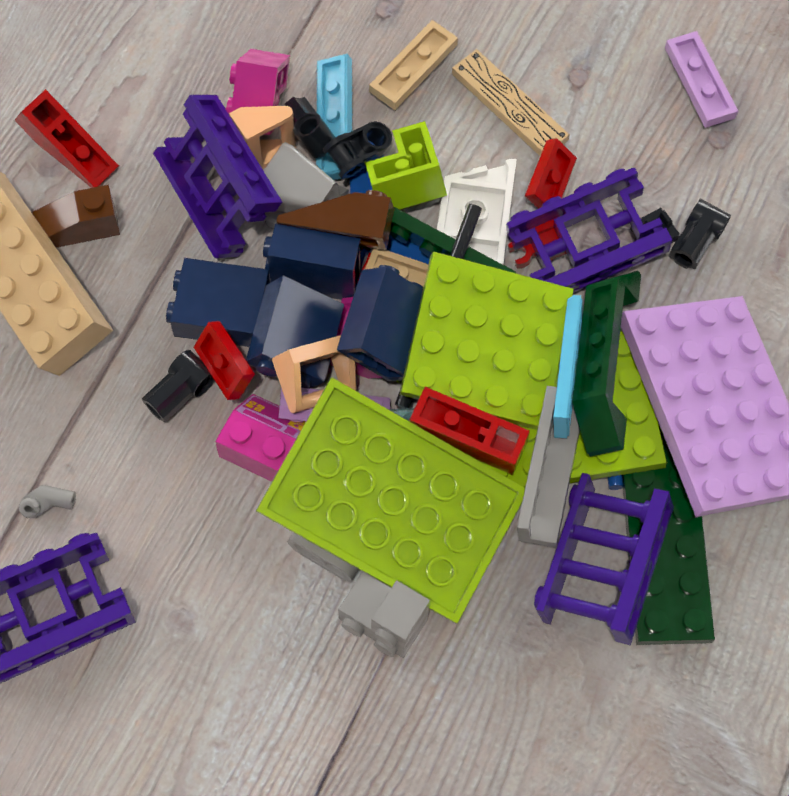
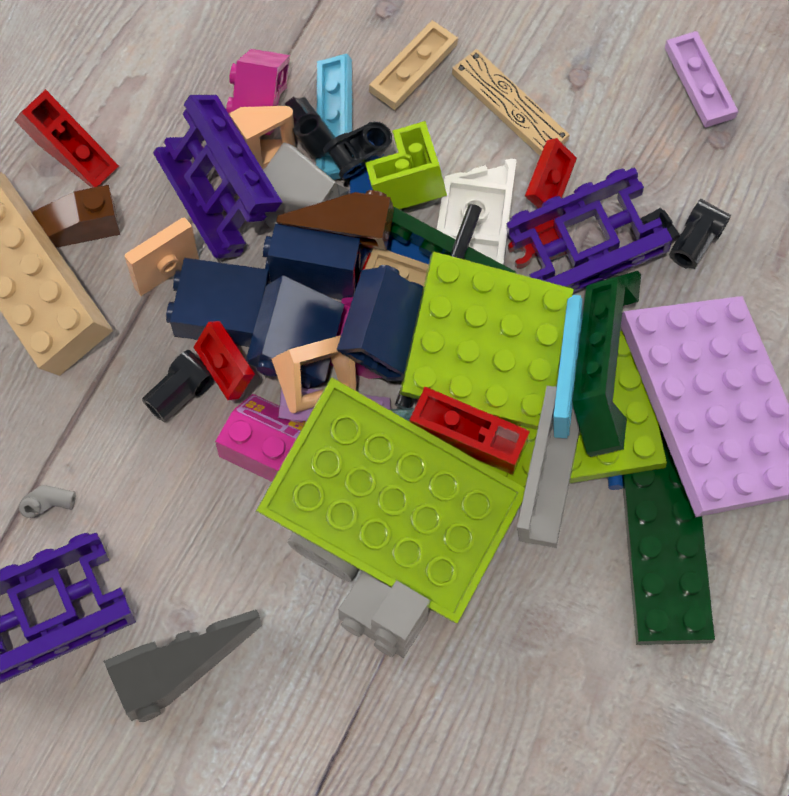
dark purple fence [534,473,674,646] -> none
none -> dark grey wedge [104,609,262,722]
none -> light nougat plate [124,217,199,296]

